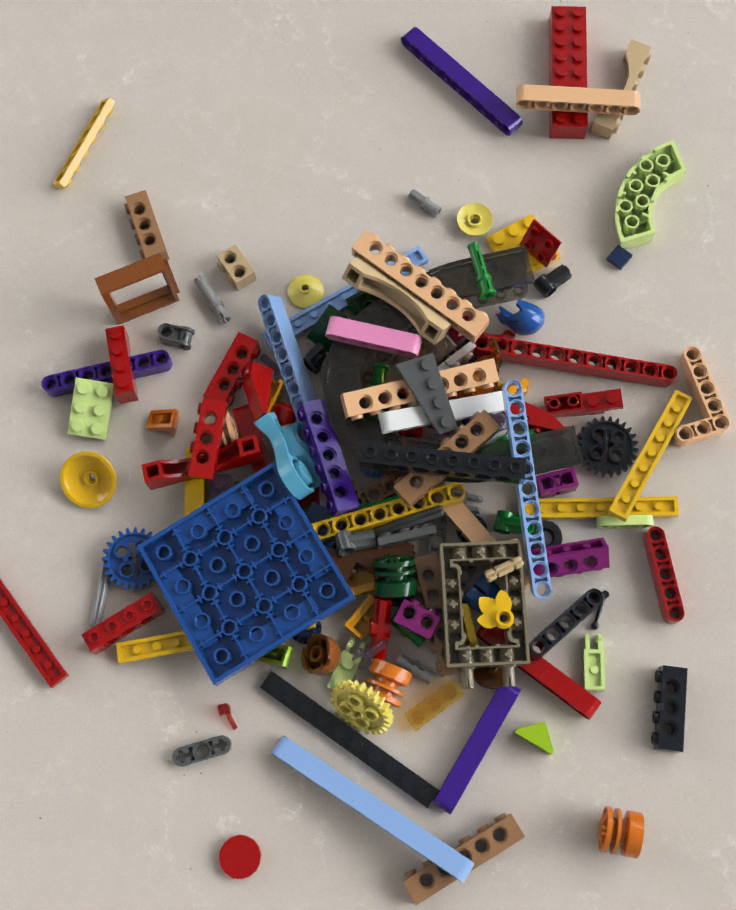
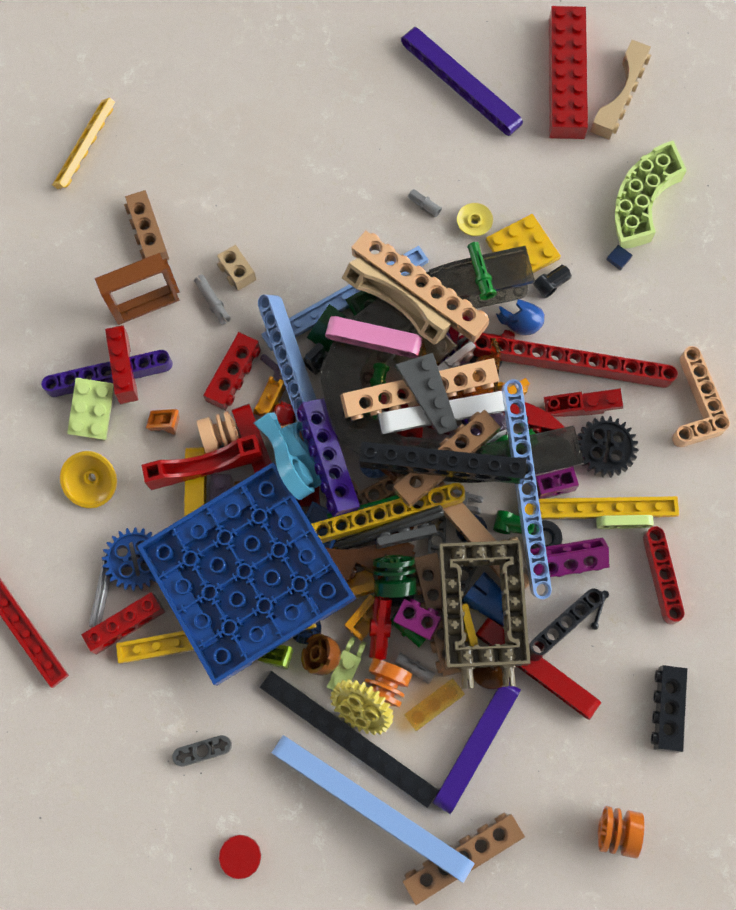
dark grey piece [157,323,195,350] -> none
red brick [186,398,228,482] -> none
clear red hand [218,703,238,730] -> none
red slope [242,361,273,421] -> none
light yellow dish [288,275,324,309] -> none
dark grey piece [334,529,376,557] -> none
bar [352,639,388,669] -> none
yellow plate [477,590,514,629] -> none
tan axle [484,556,524,582] -> none
lime slope [513,722,554,755] -> none
light nougat beam [516,84,640,115] -> none
red hinge [519,219,562,268] -> none
yellowish green hinge [583,634,605,691] -> none
yellow plate [608,390,693,522] -> none

